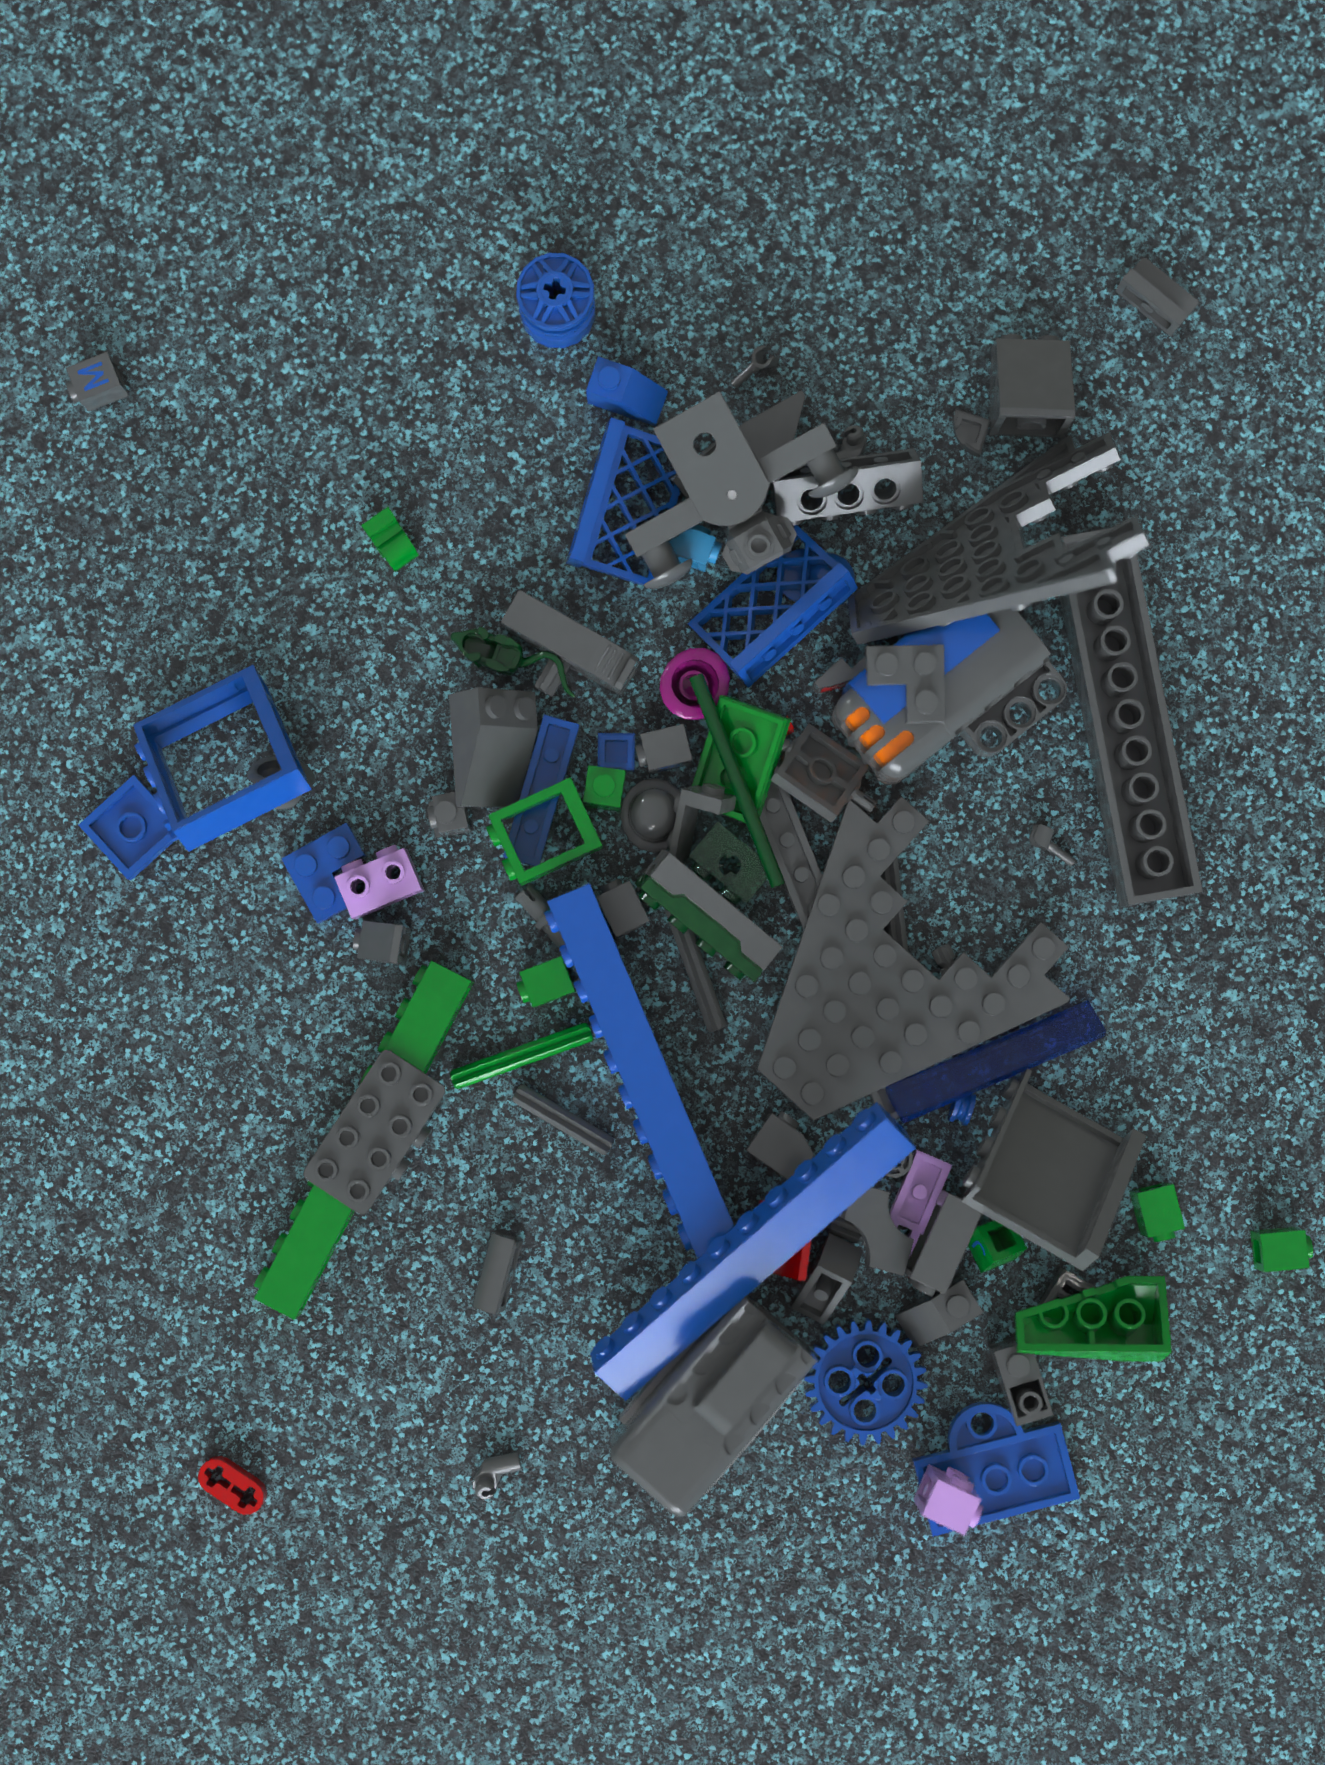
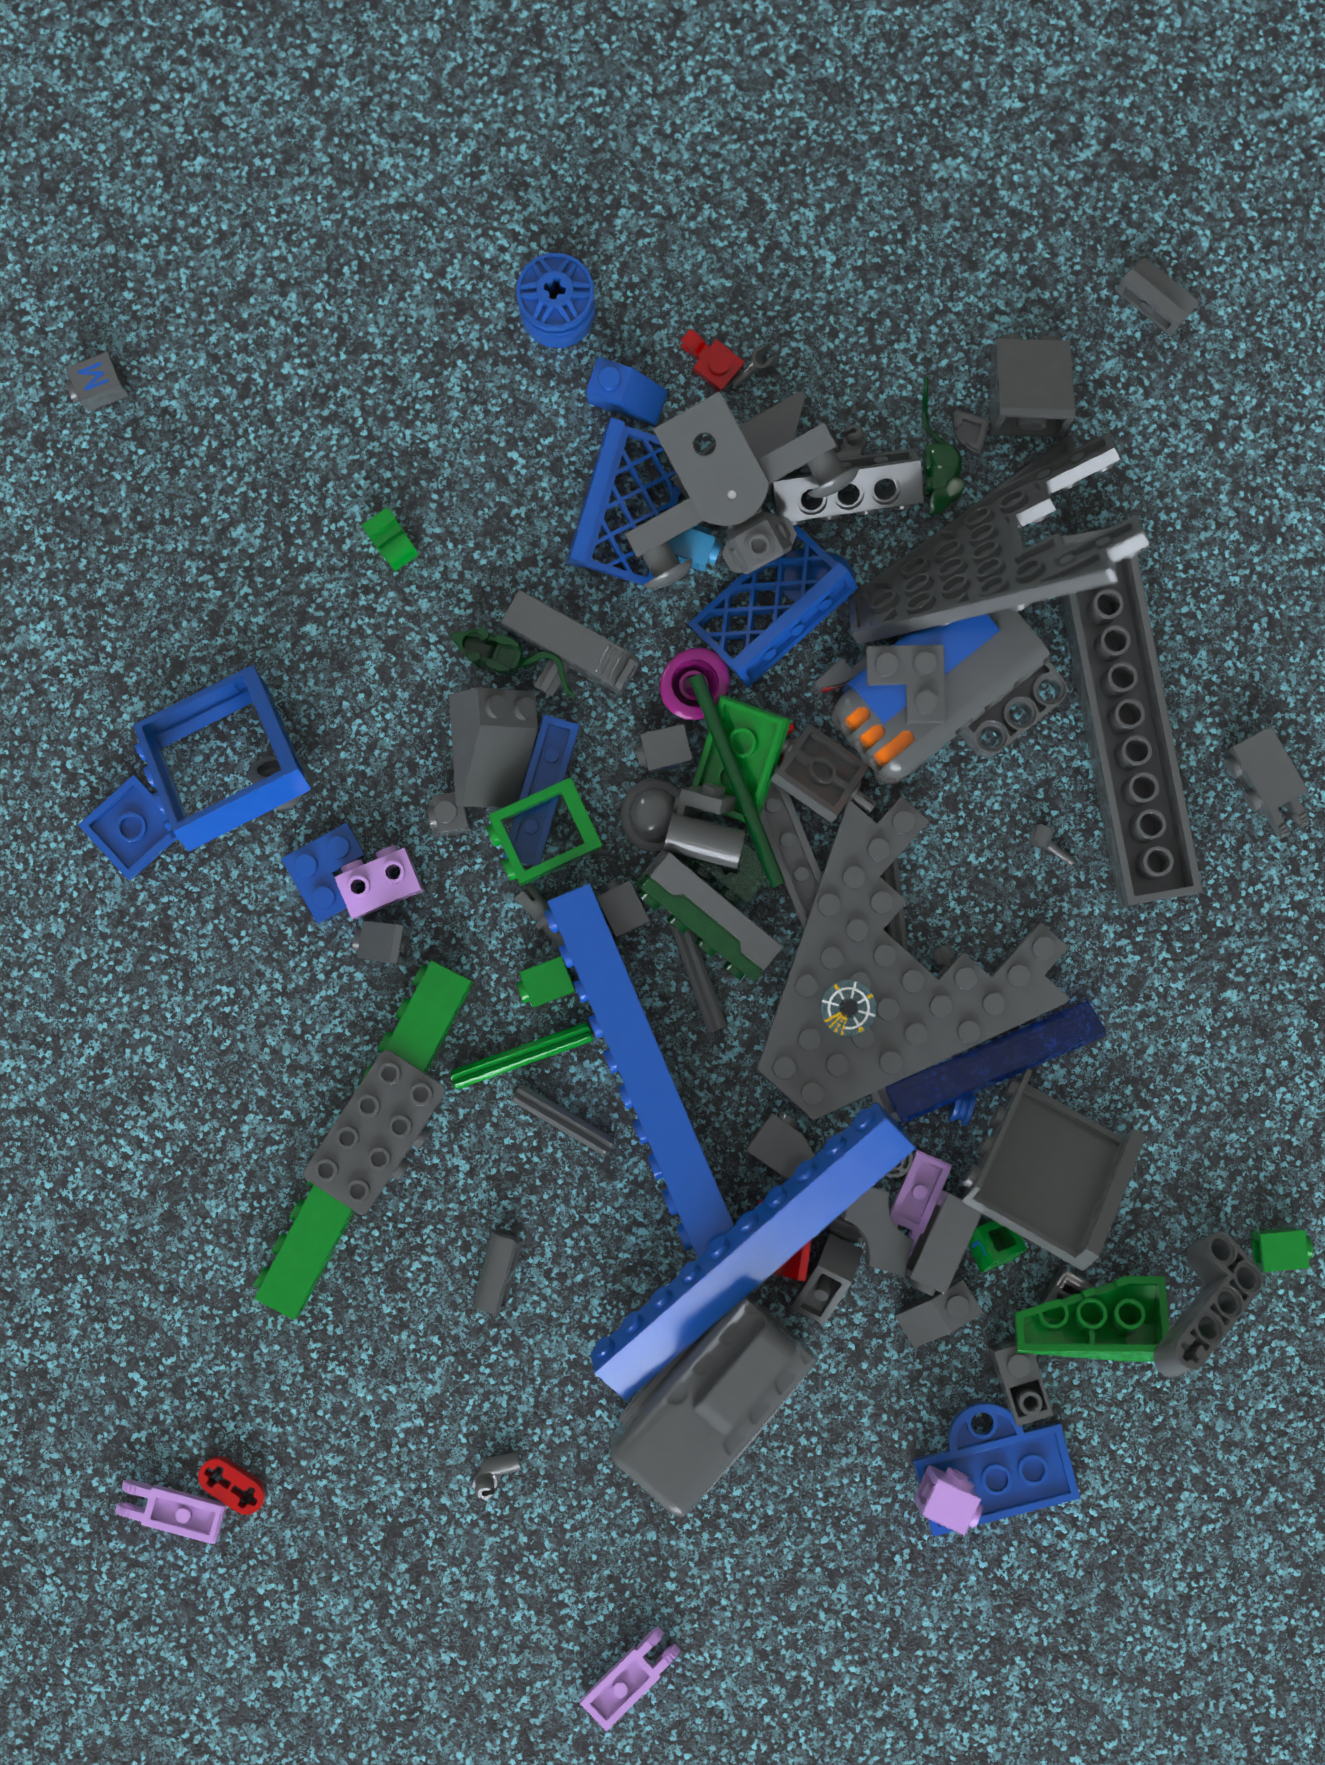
green brick [583,765,626,812] -> none
blue tile [597,733,635,772] -> none
blue gear [804,1318,928,1445] -> none
green brick [1129,1182,1185,1242] -> none
none -> lavender hinge [115,1479,227,1544]
none -> lavender hinge [580,1626,680,1731]
none -> dark grey brick [663,813,745,869]
none -> red plate [680,329,745,393]
none -> clear light blue piece [820,980,877,1037]
none -> dark green animal [922,376,965,516]
none -> dark grey beam [1153,1232,1263,1378]
none -> dark grey hinge [1223,726,1310,839]

